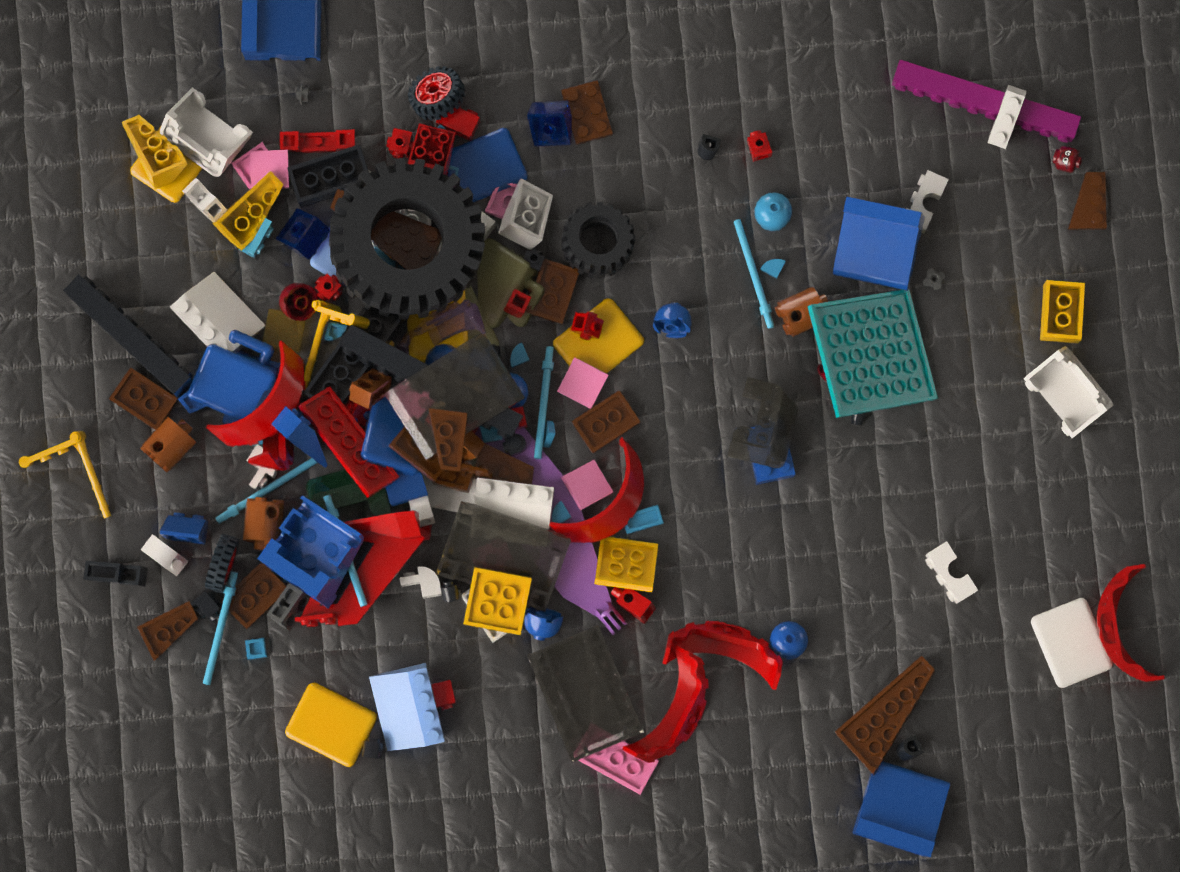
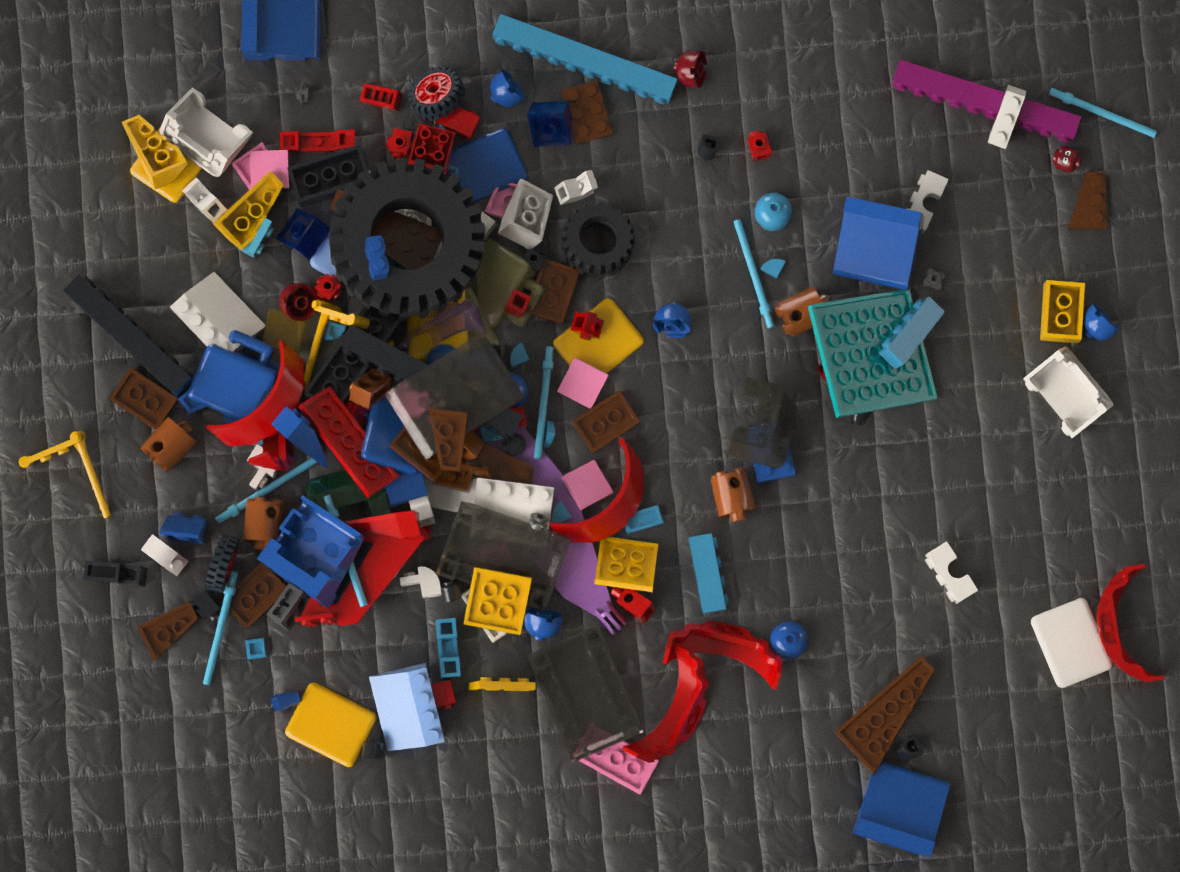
none -> blue cone [271,691,301,712]
none -> red slope [359,83,403,112]
none -> blue brick [365,235,389,280]
none -> dark azure arch [435,618,461,679]
none -> yellow wing [468,677,535,691]
none -> blue cylinder [490,69,526,108]
none -> dark azure brick [492,14,677,104]
none -> dark grey plate [529,513,549,531]
none -> white brick [554,170,598,205]
none -> dark red cylinder [674,50,707,88]
none -> dark azure brick [688,533,729,615]
none -> dark orange cylinder [710,467,756,523]
none -> dark azure brick [879,296,945,369]
none -> medium azure bar [1049,88,1157,138]
none -> blue cylinder [1083,303,1119,341]

